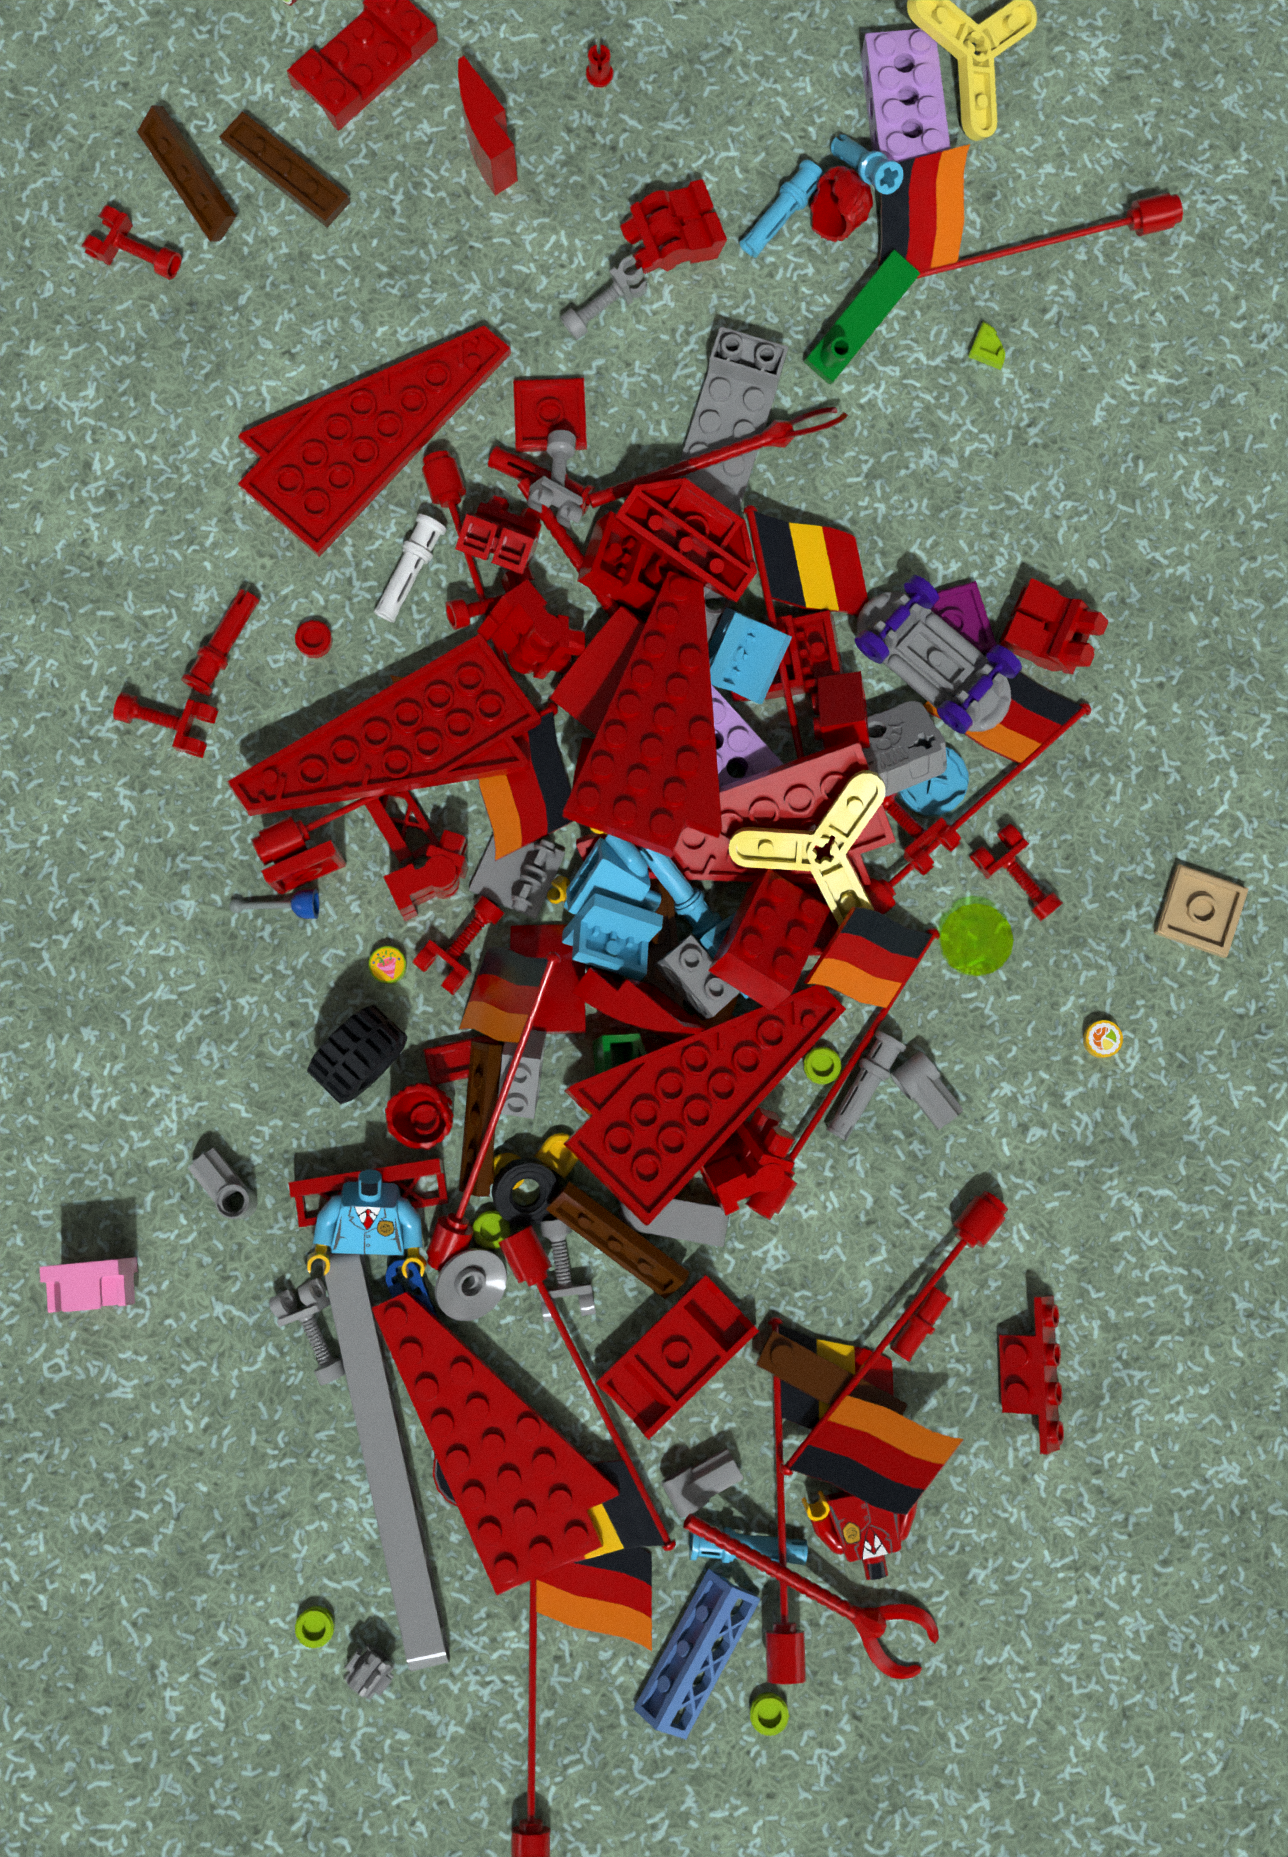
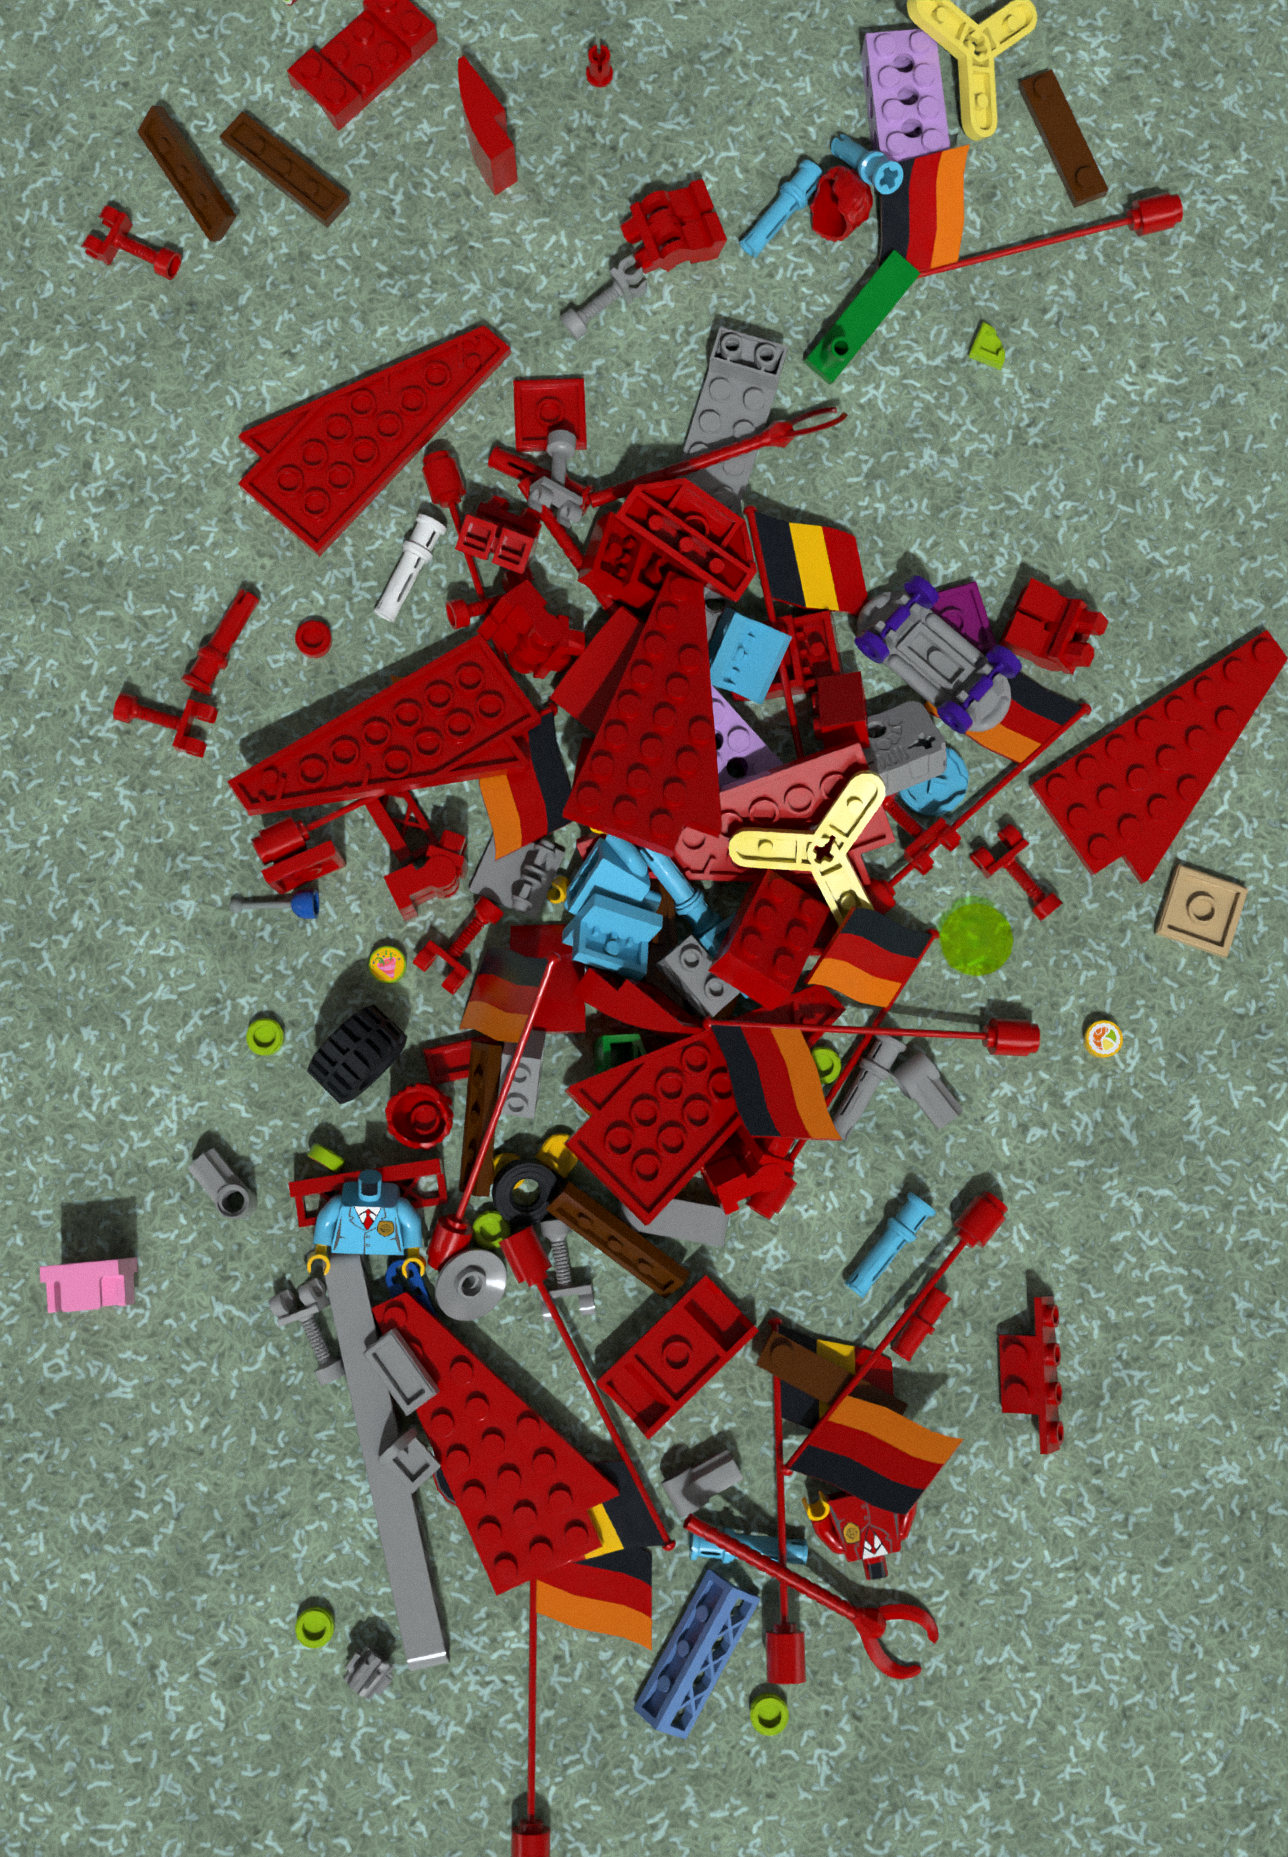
none -> lime tile [246,1018,285,1056]
none -> lime tile [307,1143,346,1175]
none -> light grey tile [362,1327,440,1416]
none -> light grey tile [378,1427,441,1493]
none -> flag [702,1016,1040,1141]
none -> medium azure pin [844,1192,937,1298]
none -> reddish brown plate [1018,70,1109,208]
none -> red wing [1029,630,1288,884]

